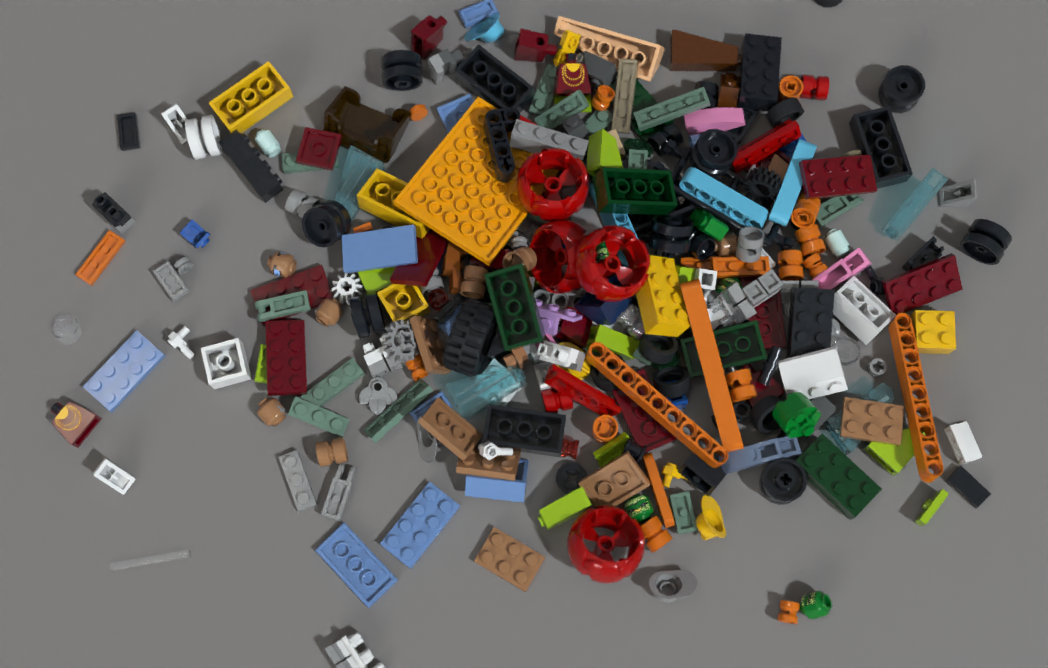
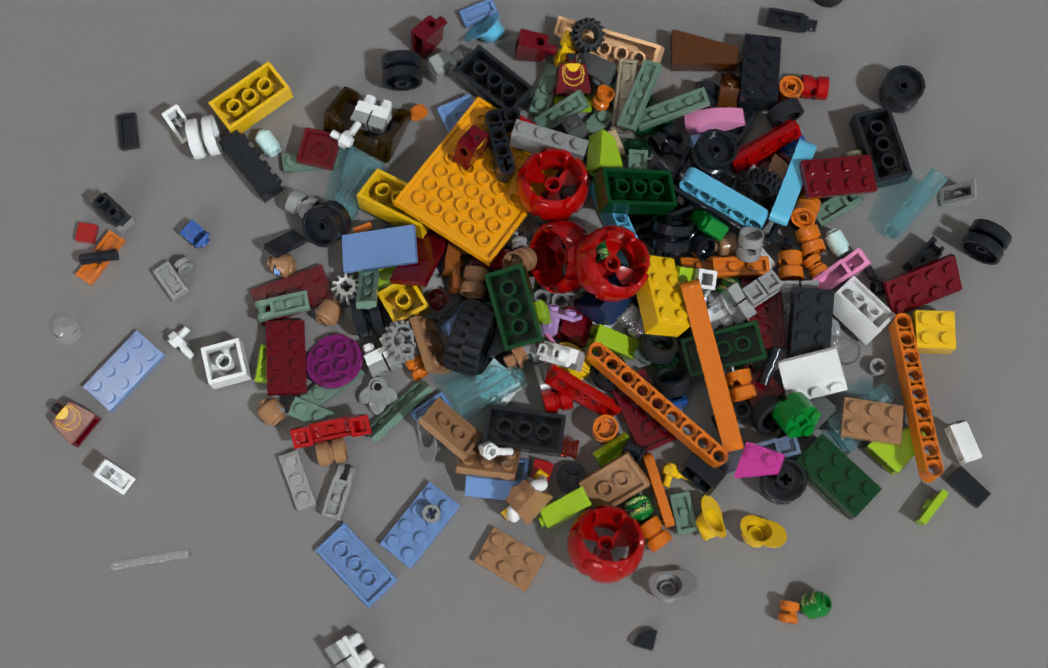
none -> red tile [75,222,99,244]
none -> black axle [79,248,119,265]
none -> black tile [264,229,306,259]
none -> red slope [290,414,372,449]
none -> magenta tile [306,334,363,389]
none -> white piece [330,121,361,149]
none -> hips [350,94,392,135]
none -> sand green plate [356,269,380,309]
none -> light grey bush [422,504,441,523]
none -> dark red torso [452,124,489,171]
none -> medium nougat torso [501,469,553,525]
none -> red tile [530,458,554,483]
none -> lime tile [535,300,552,325]
none -> black tyre [570,18,606,53]
none -> sand green plate [617,59,662,133]
none -> black tile [633,630,657,651]
none -> dark pink wing [734,441,786,479]
none -> yellow piece [740,515,787,548]
none -> black hinge [765,7,818,33]

